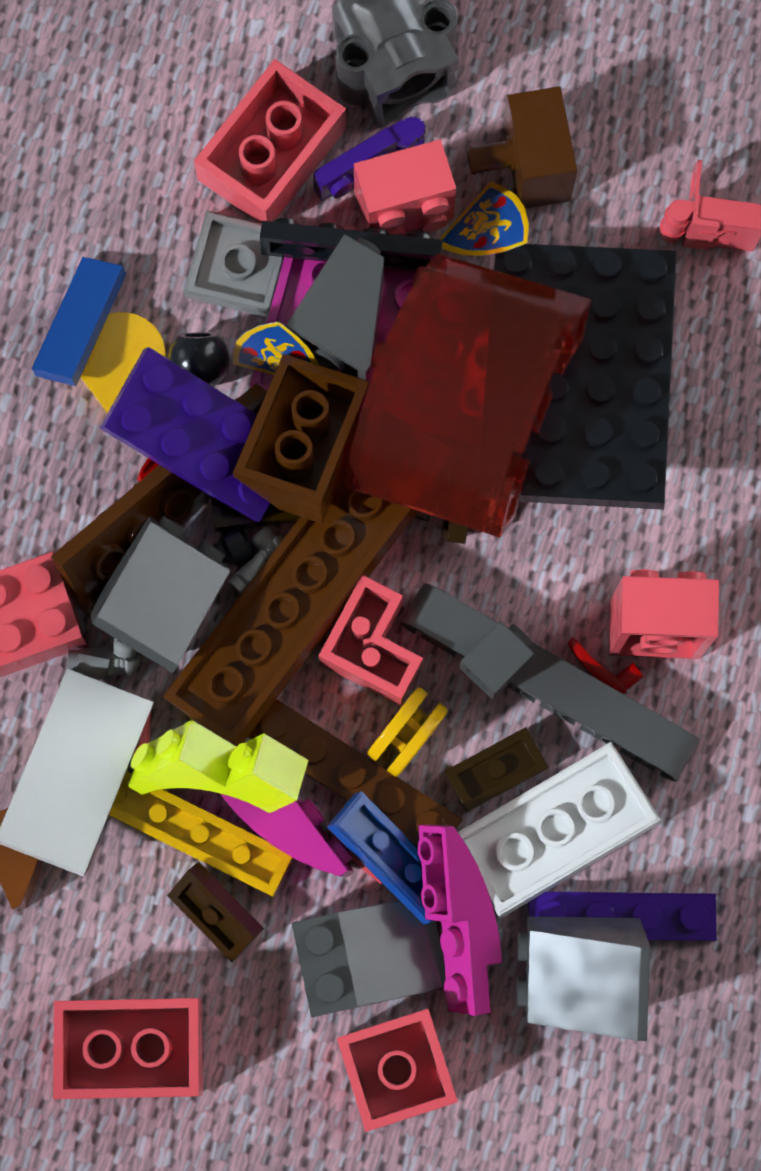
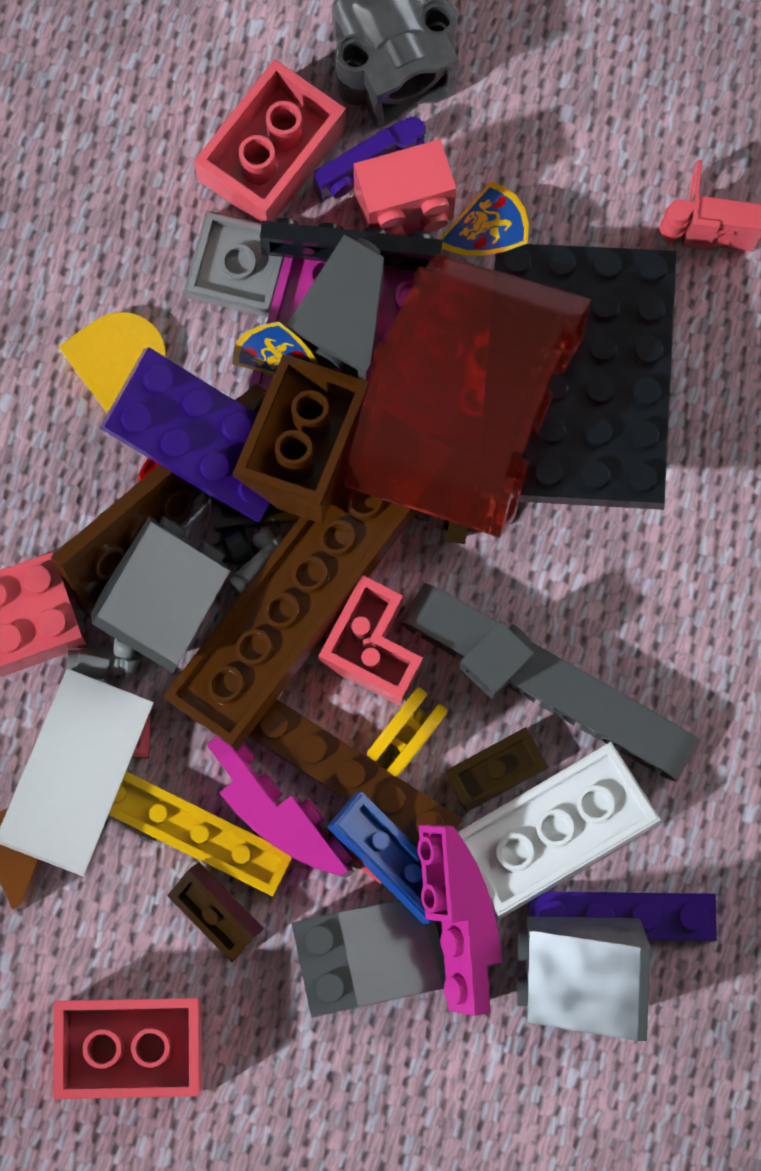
blue tile [31,257,126,386] -> none
neon yellow arch [128,720,309,813] -> none
black piece [168,332,230,387] -> none
coral brick [337,1009,458,1132] -> none
reddish brown brick [466,86,578,209] -> none
red piece [568,636,644,695] -> none
coral brick [608,569,719,659] -> none

